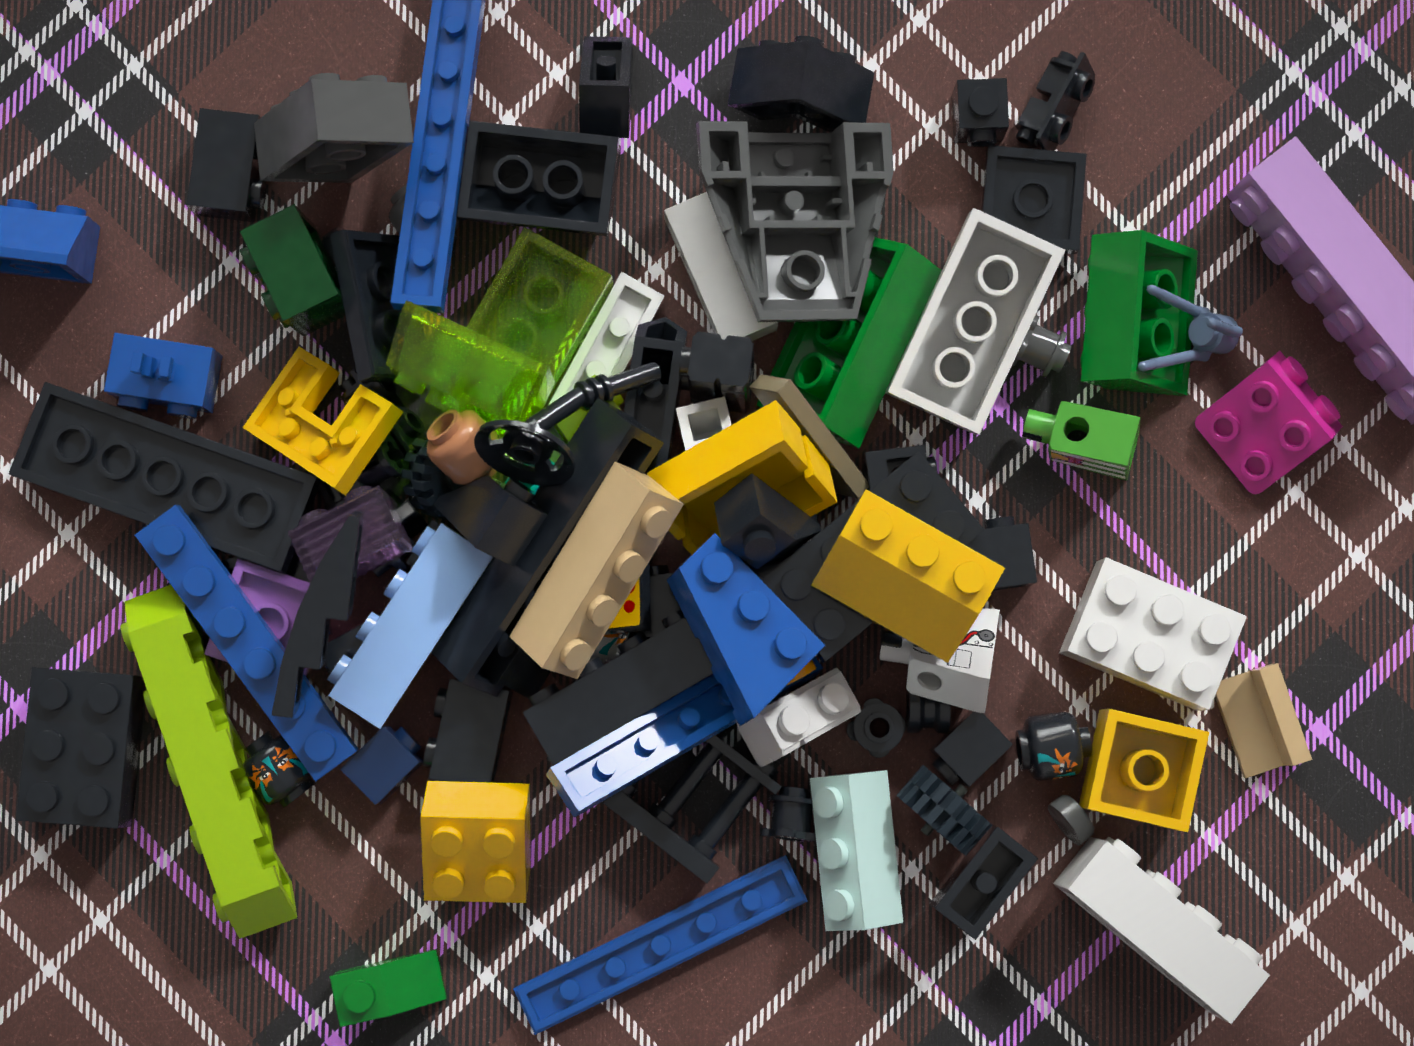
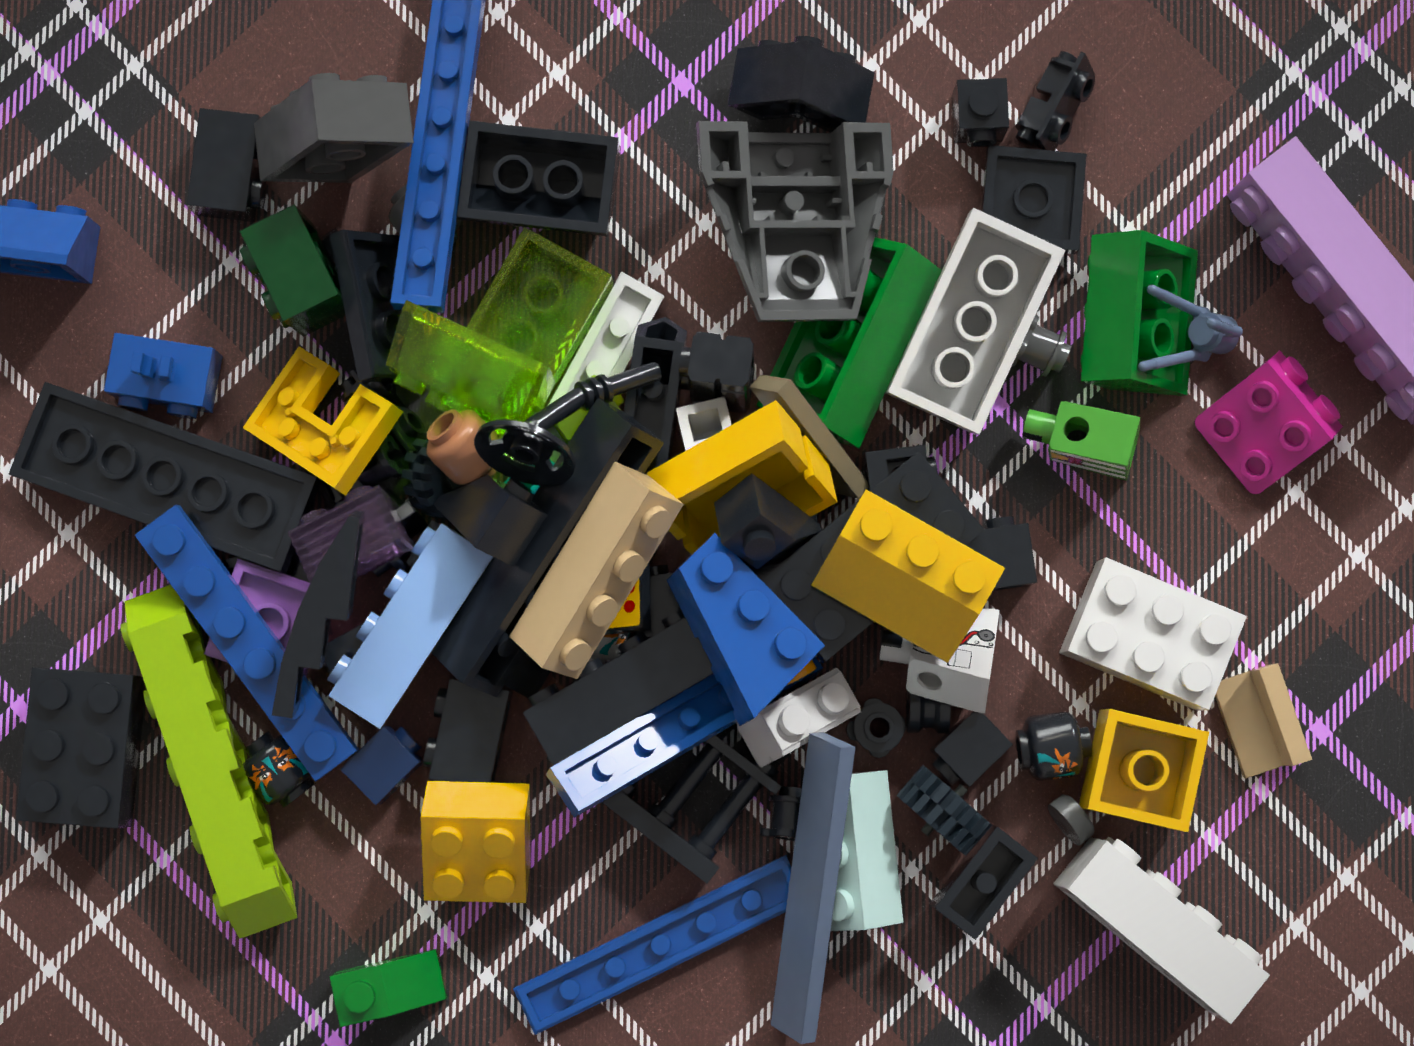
black slope [579,36,633,138] -> none
white brick [664,192,778,341] -> none
none -> sand blue tile [771,732,855,1044]

